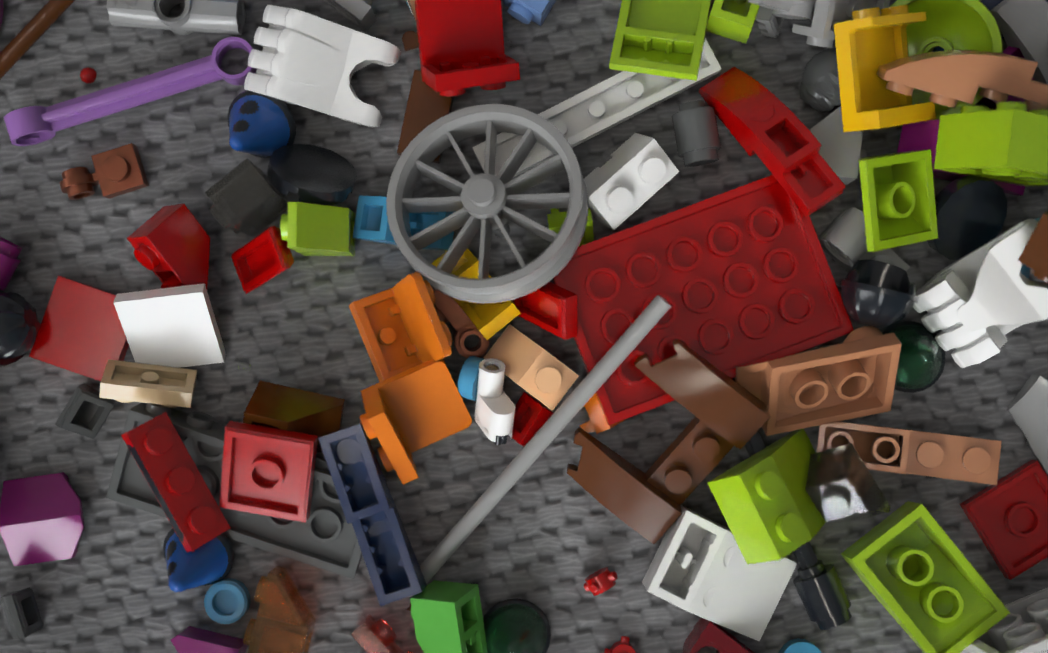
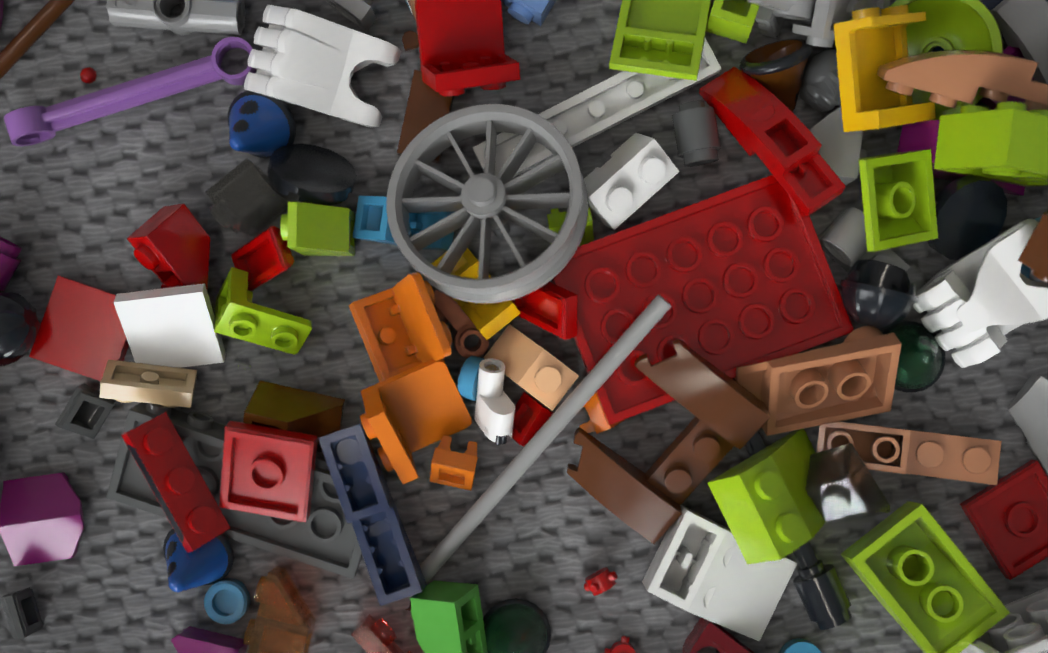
copper plate [59,143,149,200] -> none
none -> lime bracket [214,267,312,355]
none -> orange tile [429,435,478,491]
none -> reddish brown hat [740,39,812,112]

